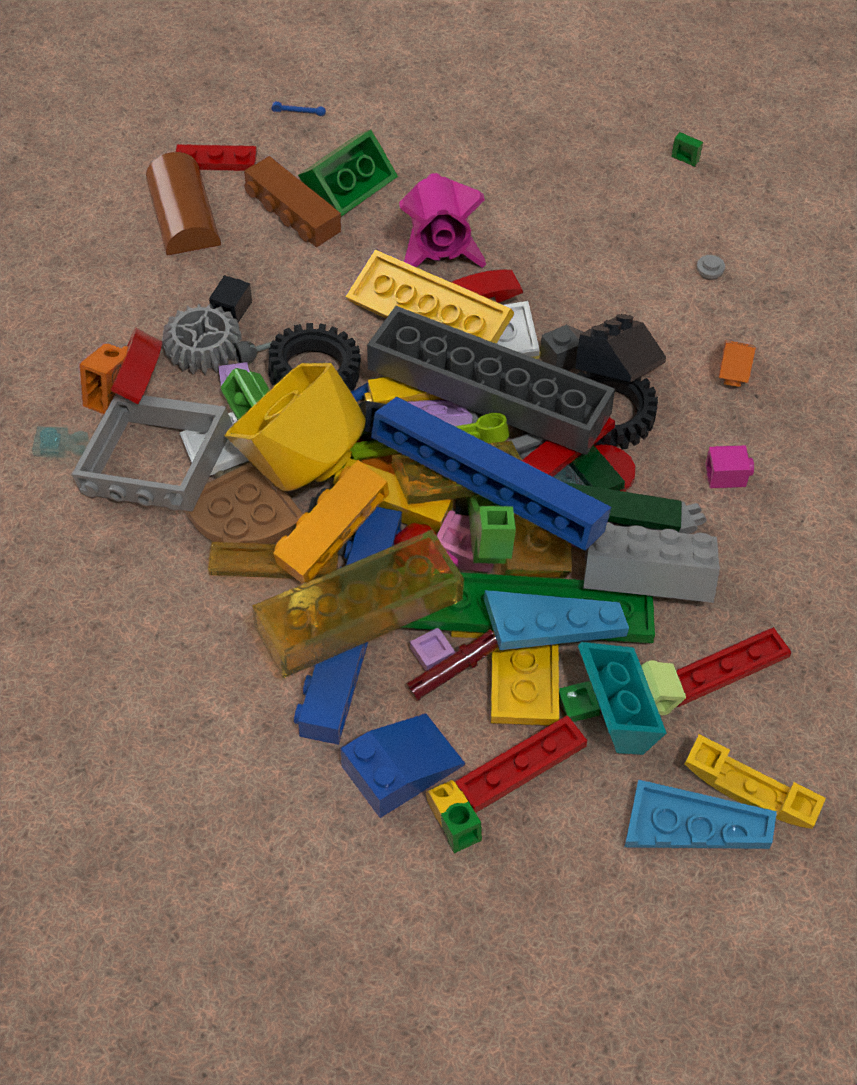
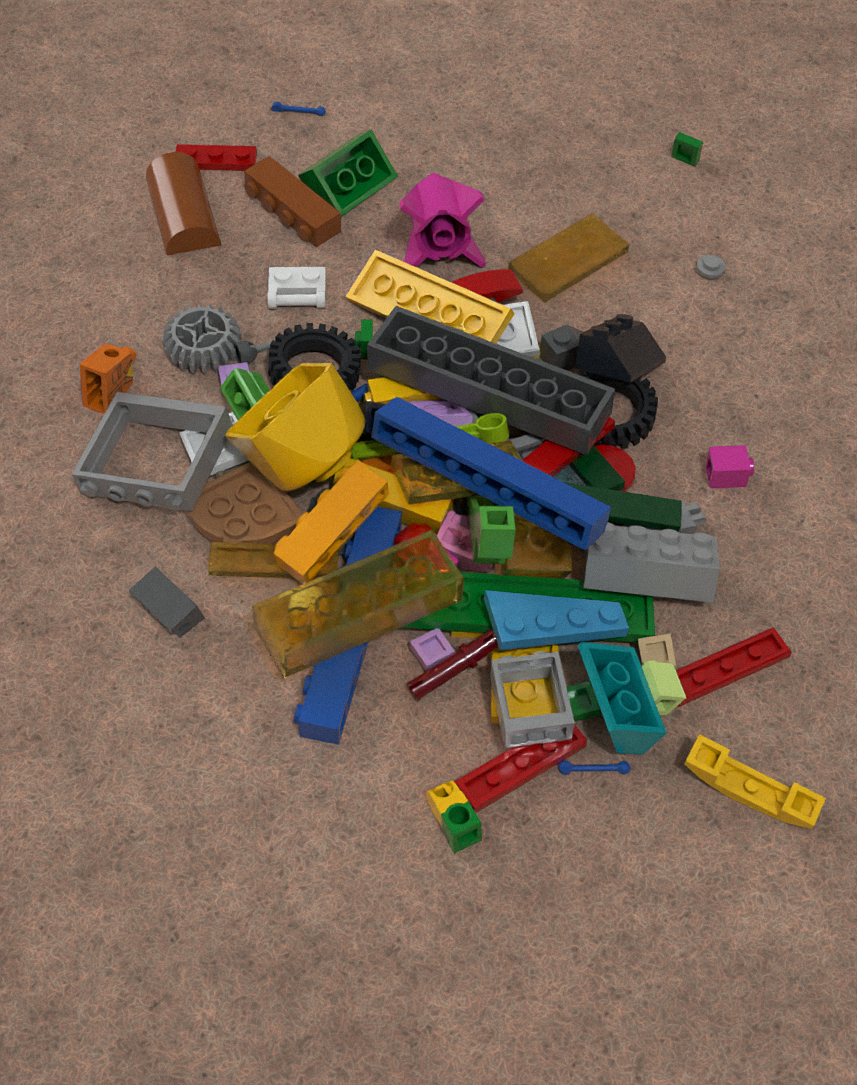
clear light blue plate [32,426,89,458] -> none
red slope [110,327,162,404] -> none
black brick [209,275,252,323] -> none
blue slope [341,713,465,818] -> none
dark azure wing [624,779,777,849] -> none
orange slope [719,340,756,387] -> none
none -> dark grey hinge [129,567,205,638]
none -> white plate [268,267,326,309]
none -> green plate [355,319,373,359]
none -> light grey window [490,651,574,748]
none -> clear yellow plate [508,213,629,302]
none -> blue hinge [559,761,631,775]
none -> tan plate [637,633,676,667]

